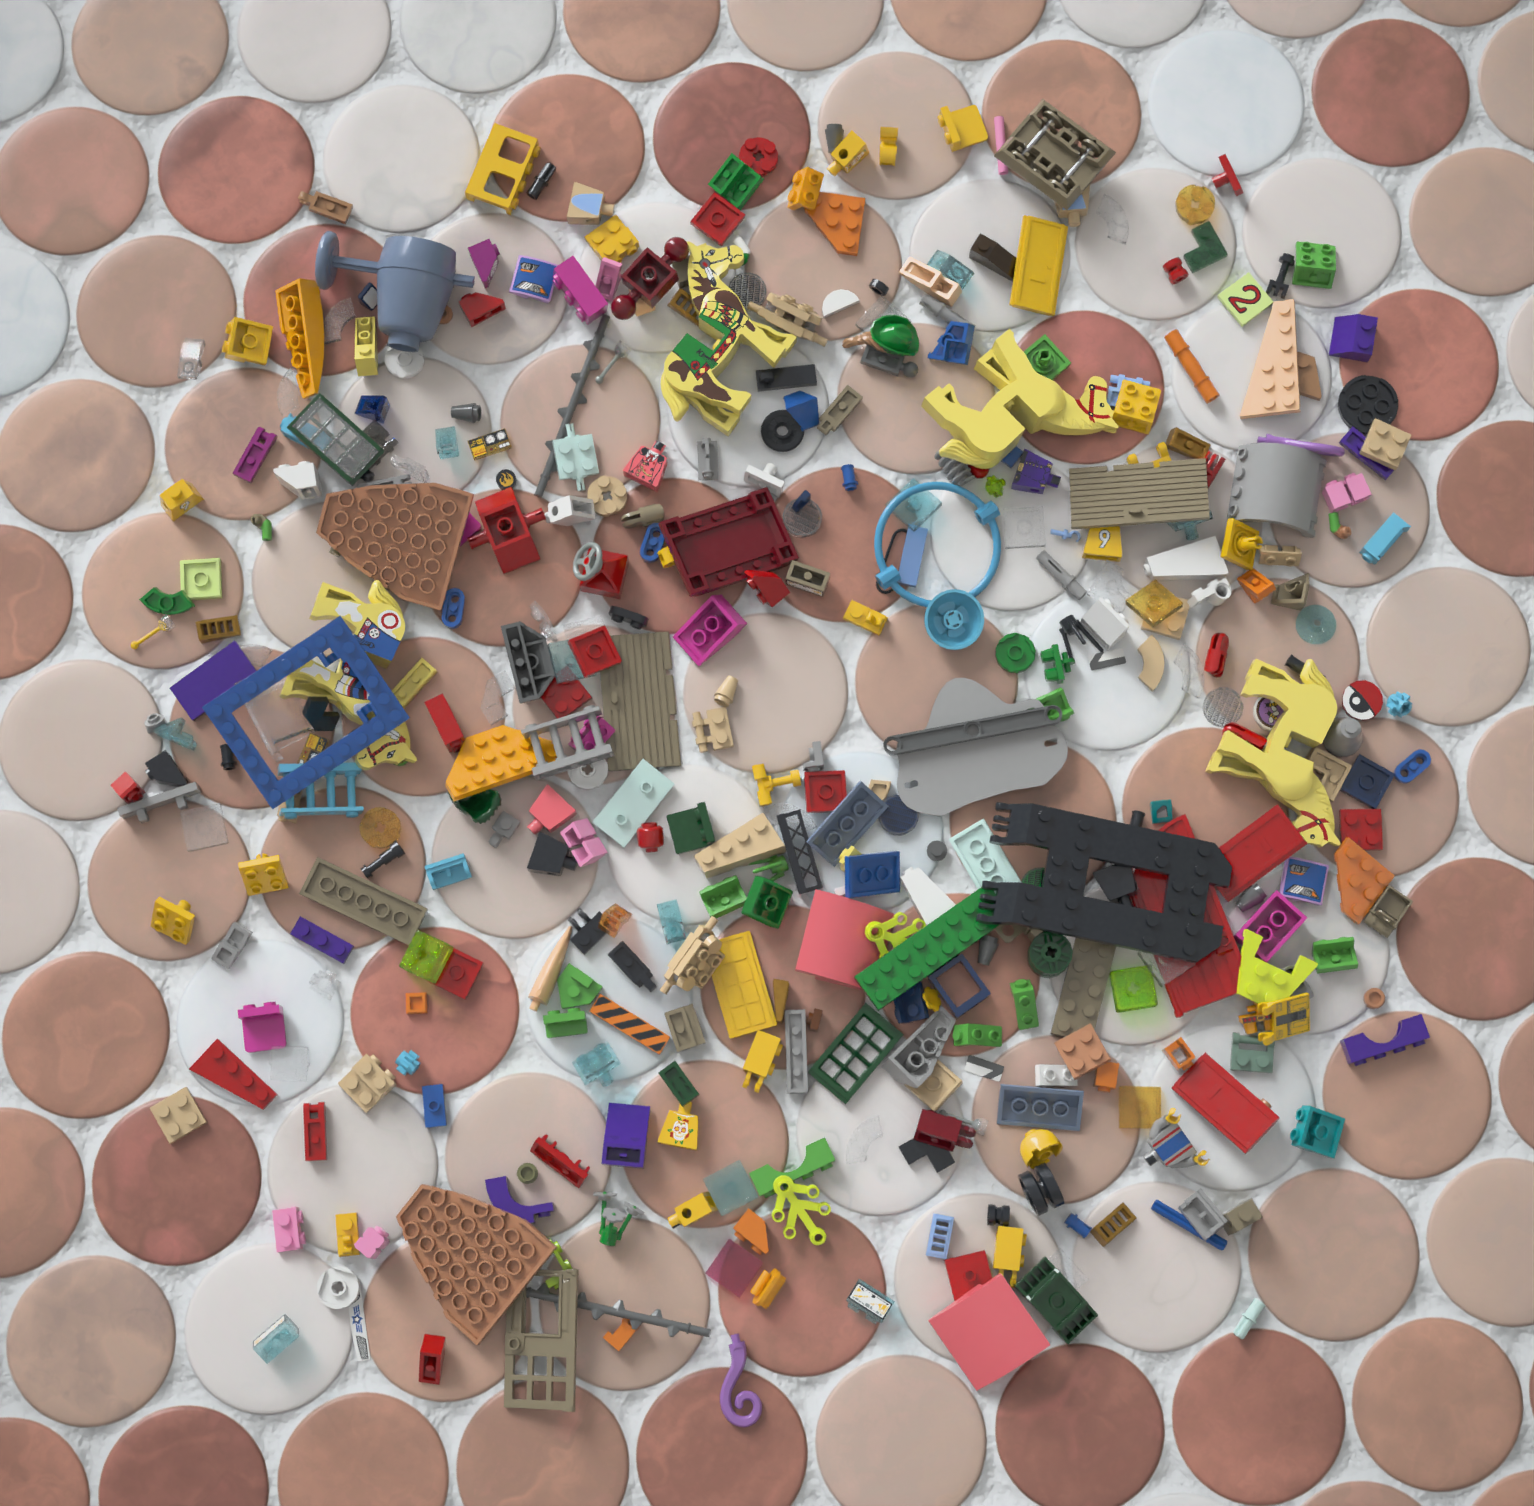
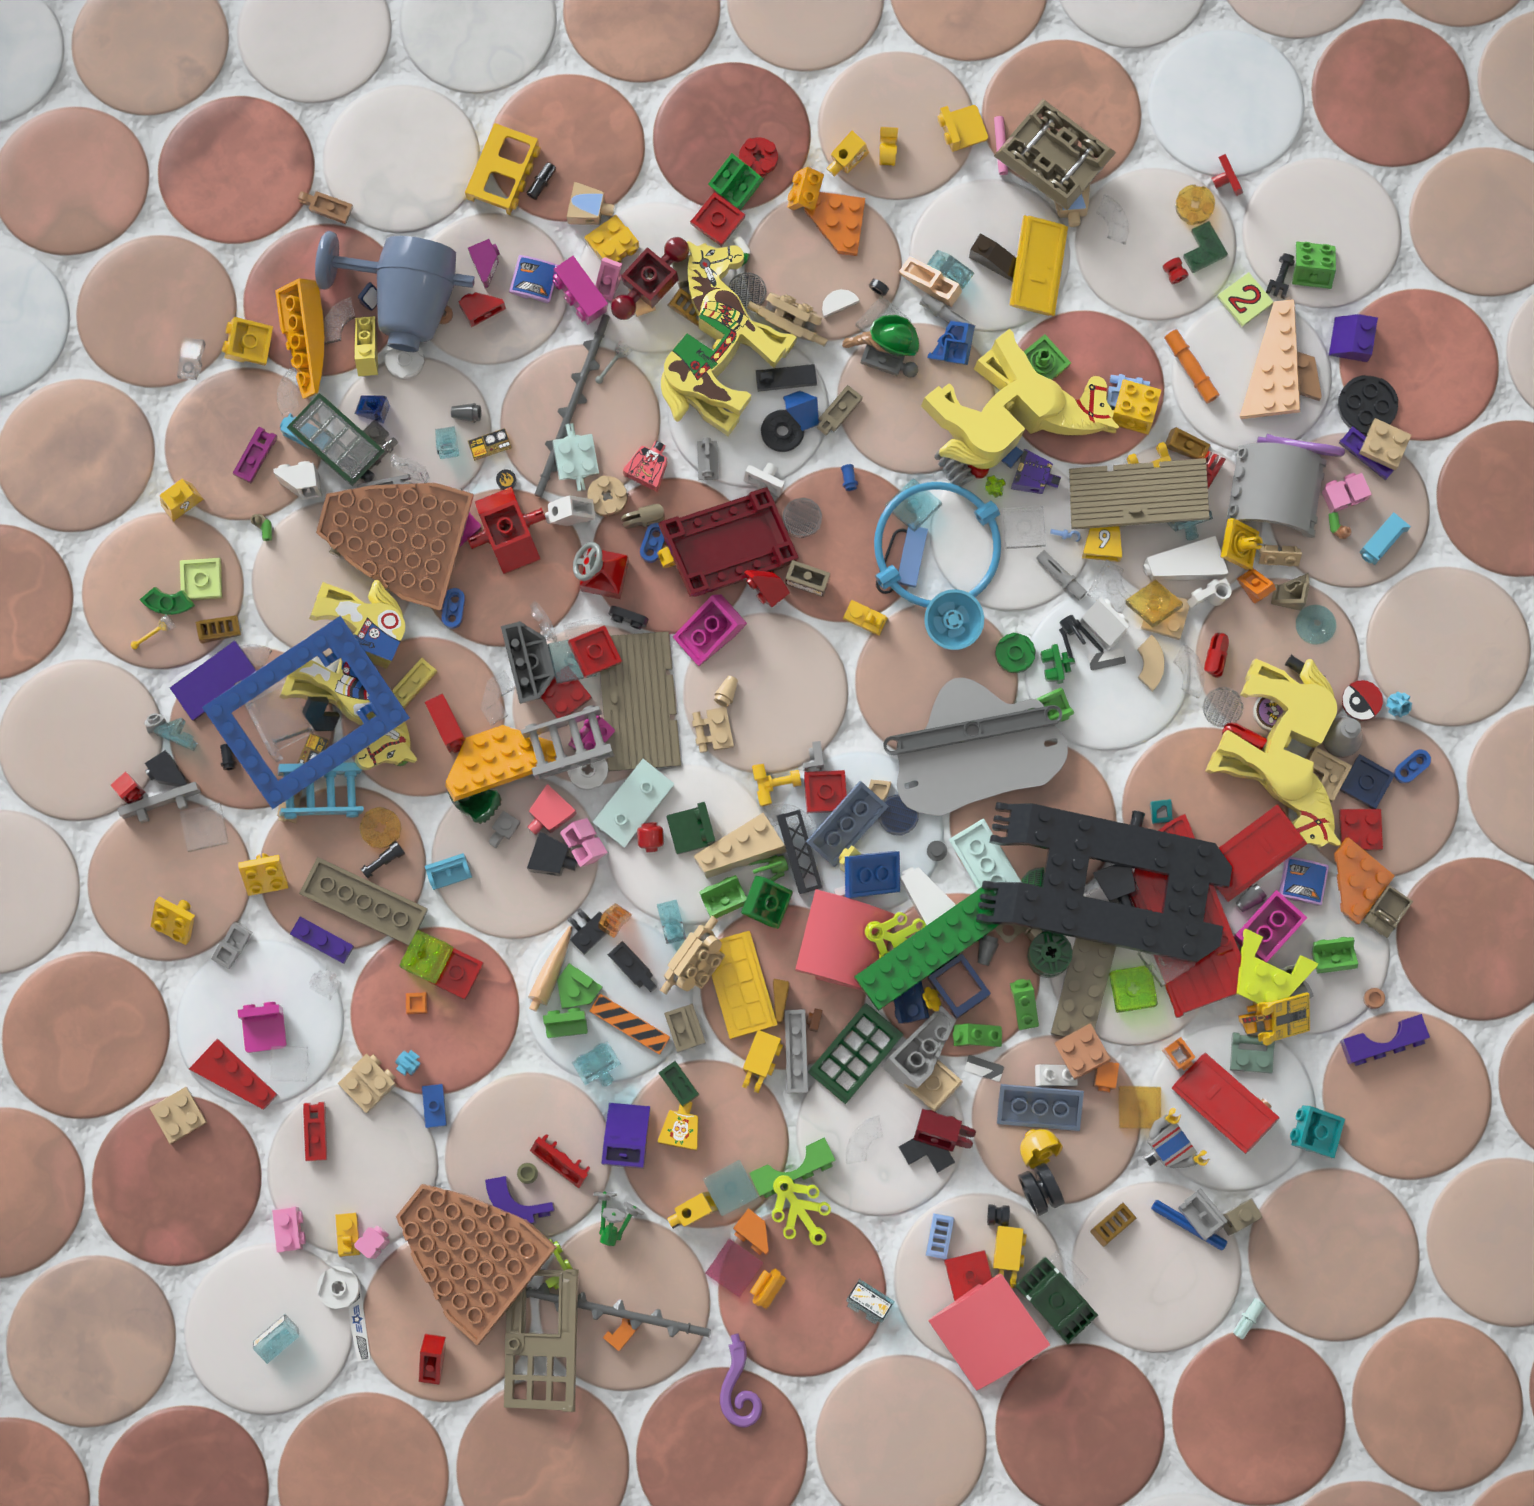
dark blue tile [791,490,811,513] -> none
dark grey cone [825,124,844,154] -> none
clear hinge [938,1110,989,1136] -> none
blue pin [1064,1213,1092,1238] -> none

